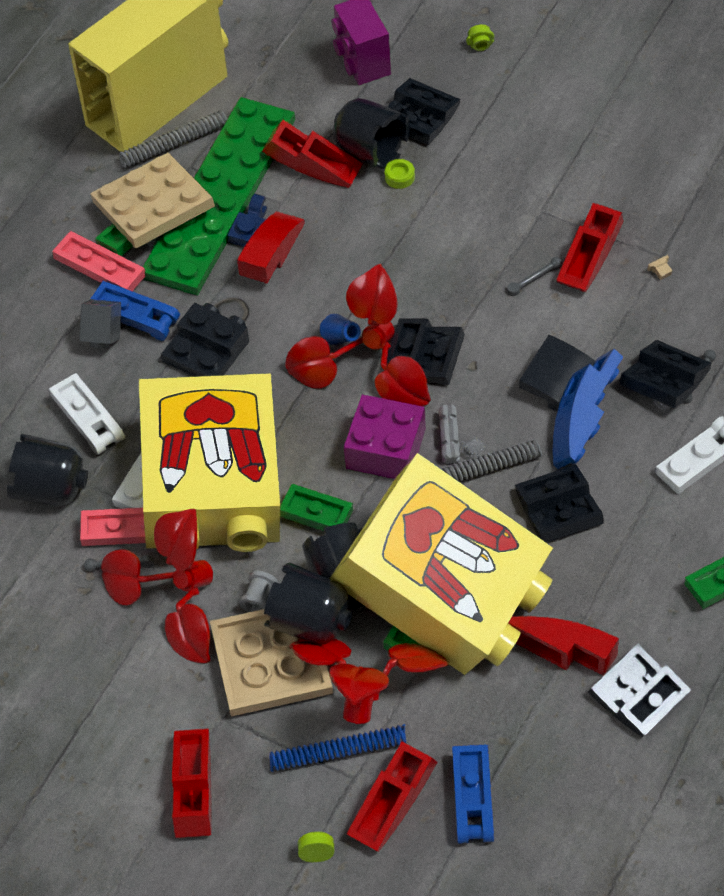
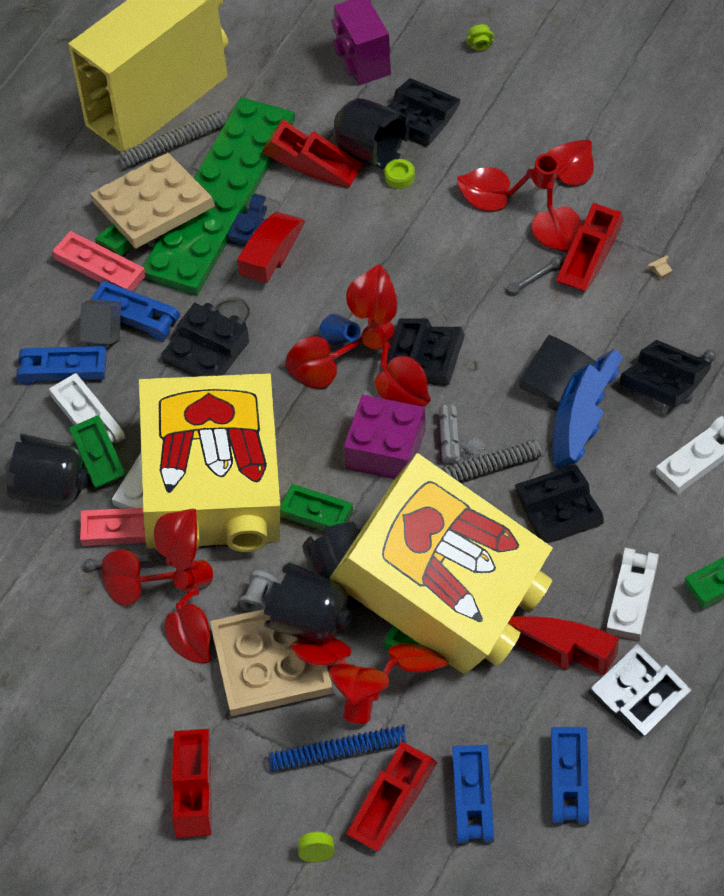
none -> blue plate [16,346,107,385]
none -> green plate [69,415,126,488]
none -> red plant [457,140,594,252]
none -> blue plate [551,727,589,824]
none -> white plate [606,547,659,641]

